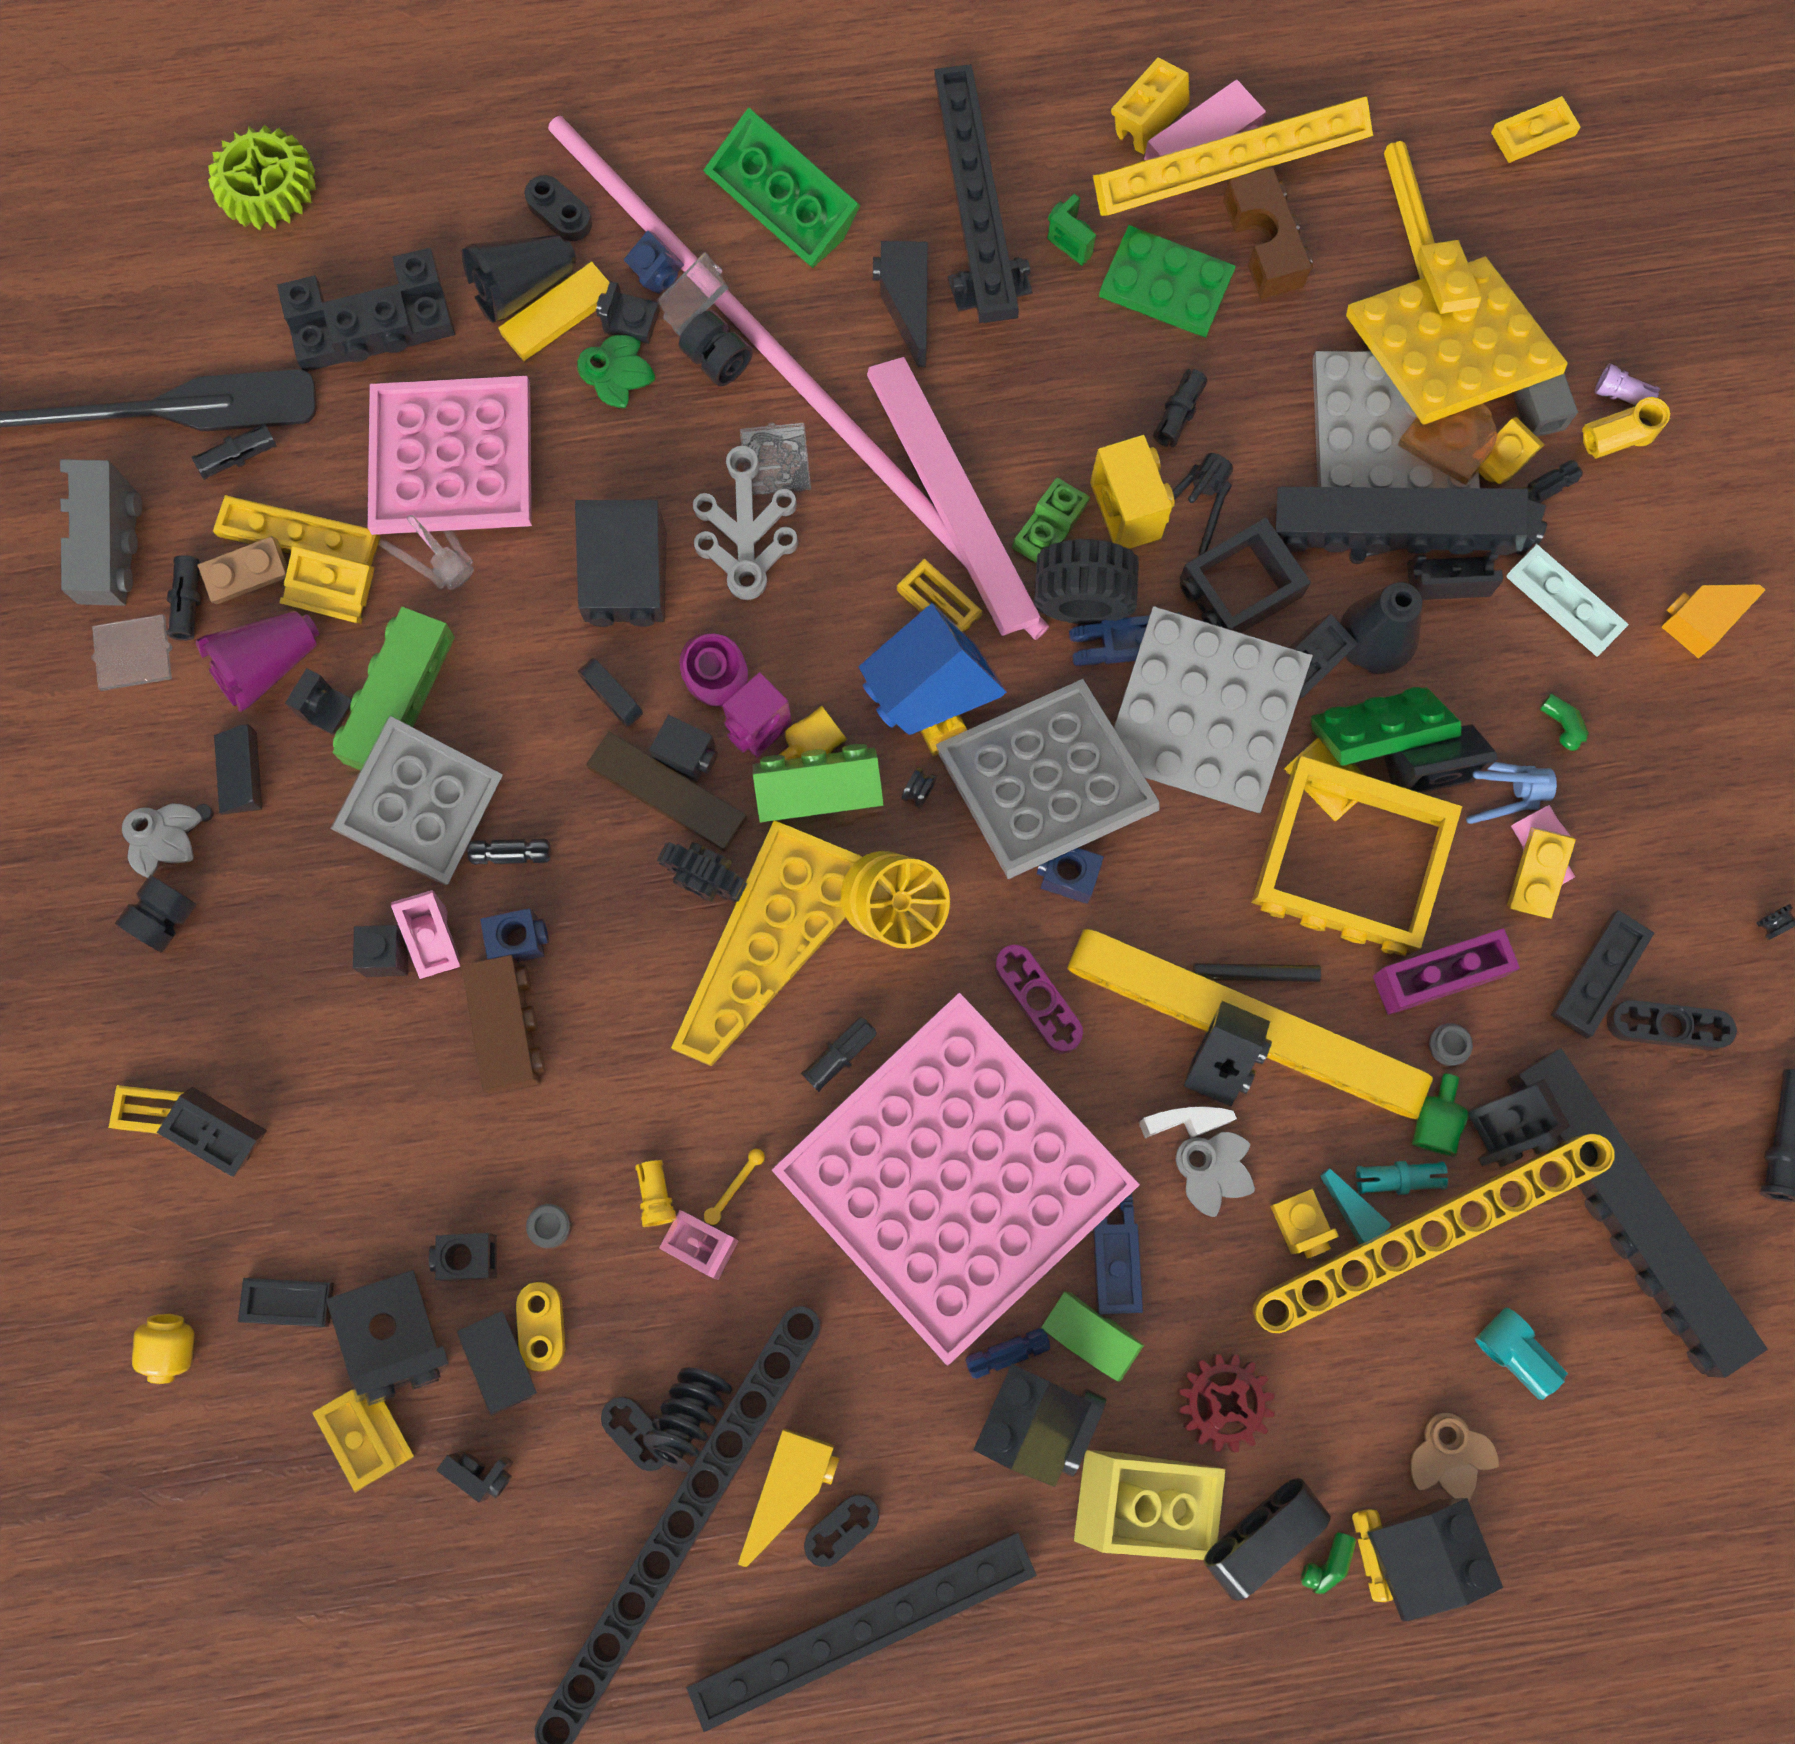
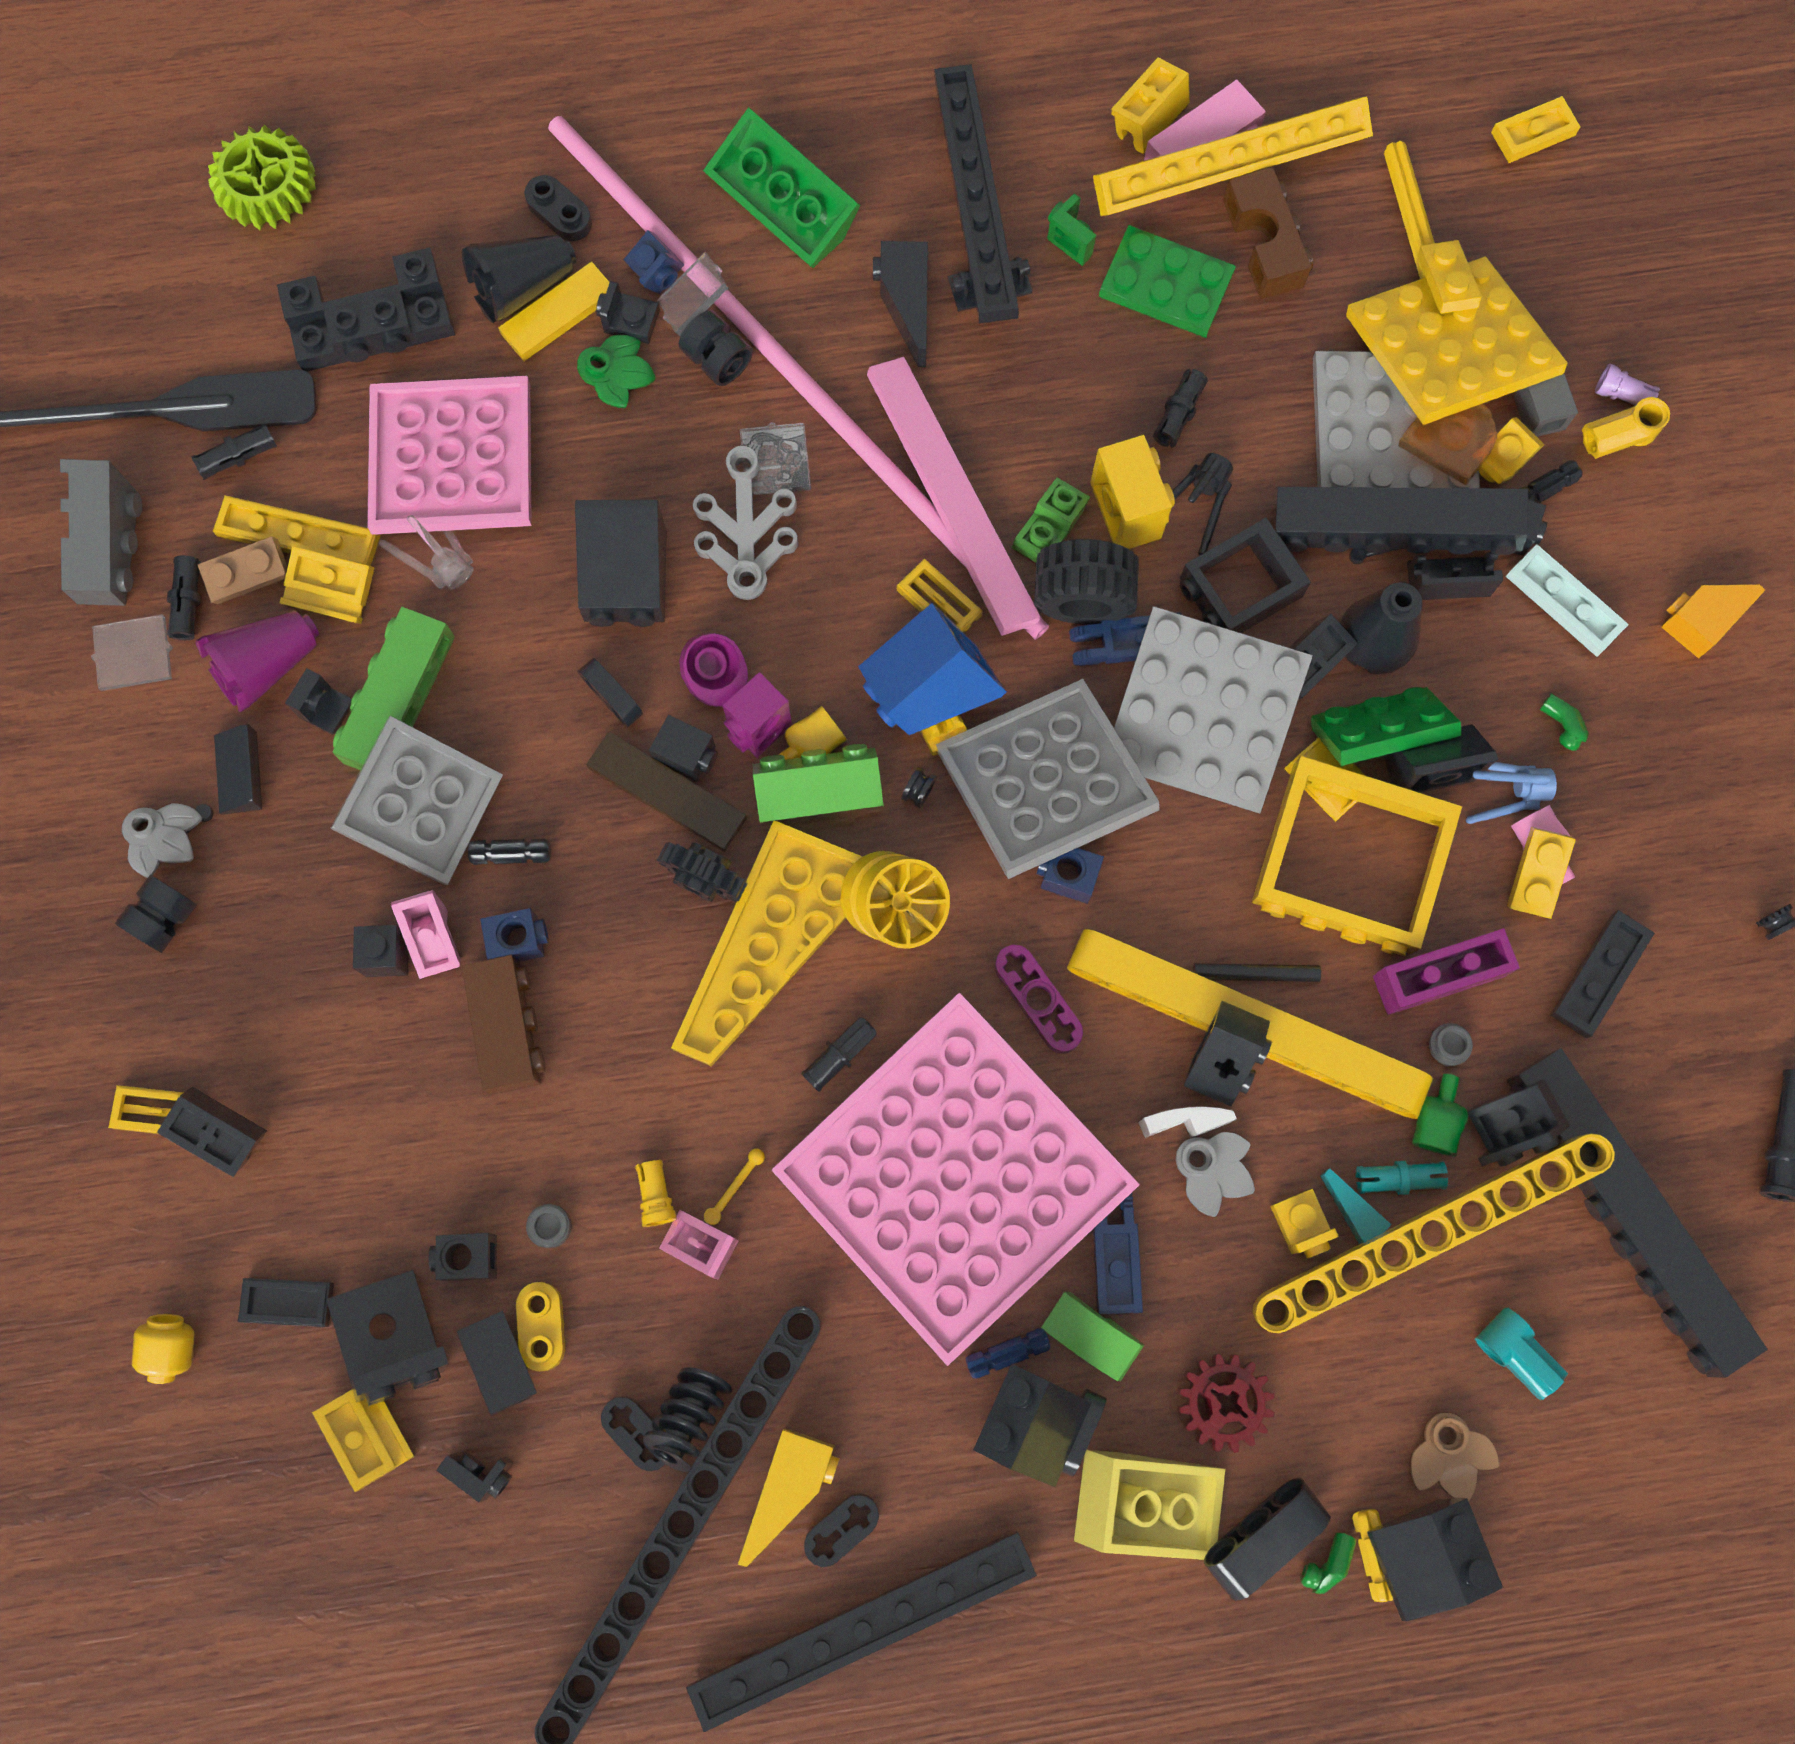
black beam [1607,1000,1737,1051] -> none

